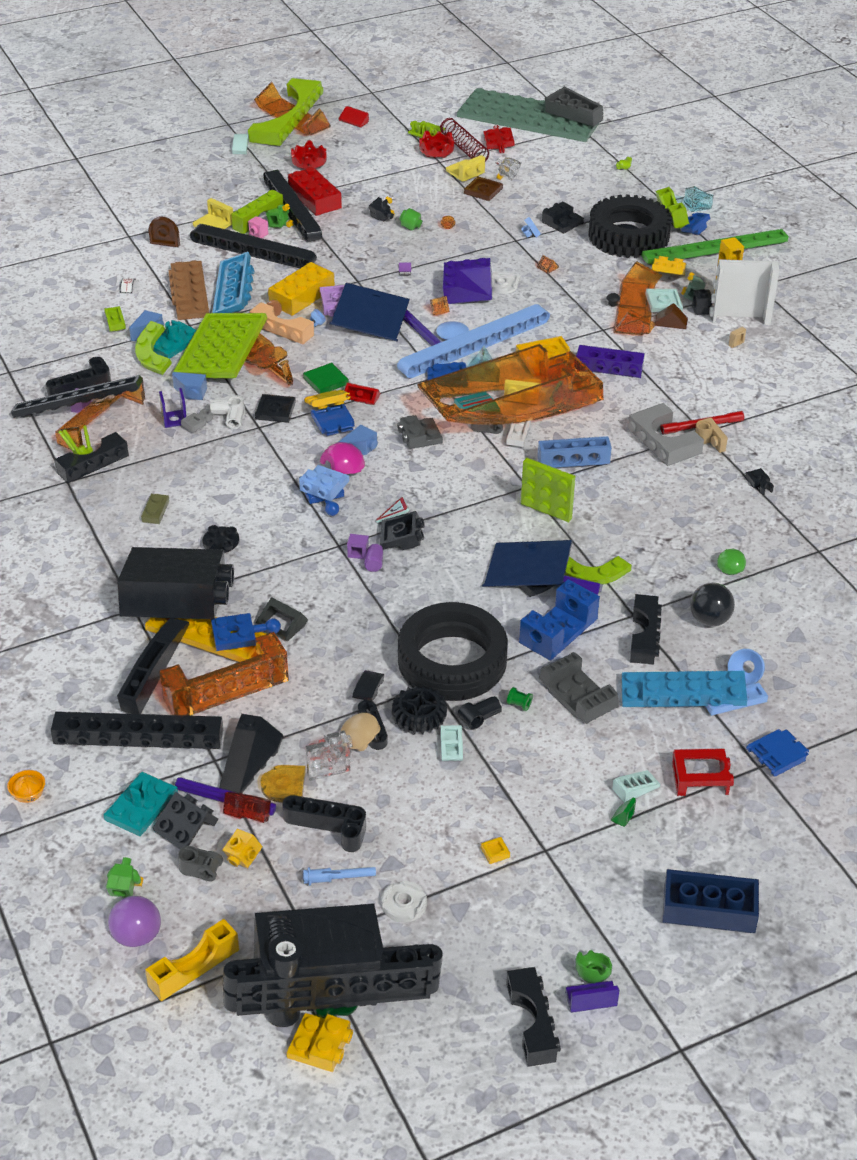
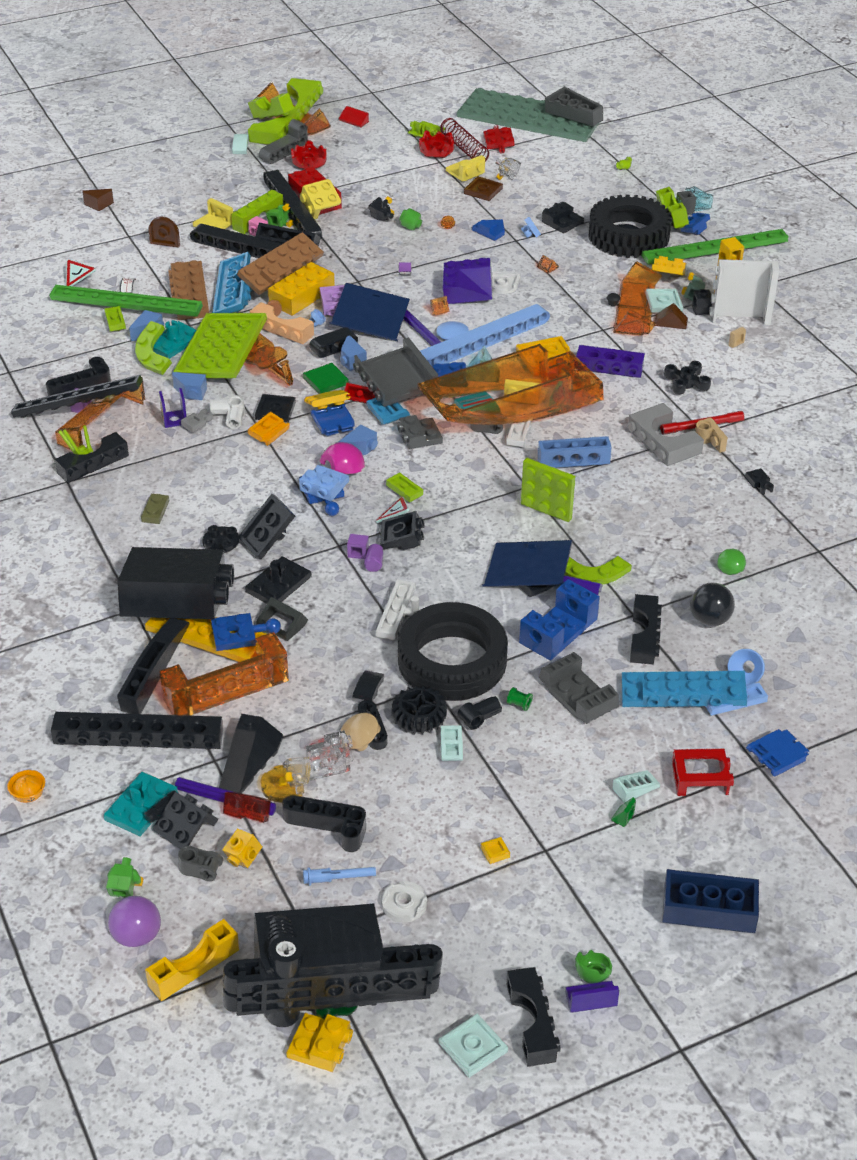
none -> bright green plate [49,284,203,317]
none -> piece [66,259,96,286]
none -> reddish brown slope [82,189,114,211]
none -> black axle [144,790,176,823]
none -> medium nougat plate [237,232,324,295]
none -> black plate [239,494,296,560]
none -> black plate [245,556,312,604]
none -> lime arch [248,93,295,119]
none -> light orange plate [248,412,290,446]
none -> black brick [255,222,321,247]
none -> dark grey beam [259,119,308,164]
none -> clear piece [278,757,311,795]
none -> light yellow bracket [300,179,341,219]
none -> black beam [309,327,358,358]
none -> medium blue slope [340,335,367,371]
none -> dark grey panel [353,337,439,407]
none -> dark azure plate [367,398,410,424]
none -> white plate [376,579,419,640]
none -> lime plate [386,472,423,502]
none -> light aqua plate [439,1013,508,1078]
none -> blue plate [472,219,505,241]
none -> black gear [664,361,711,395]
none -> dark grey brick [676,190,696,215]

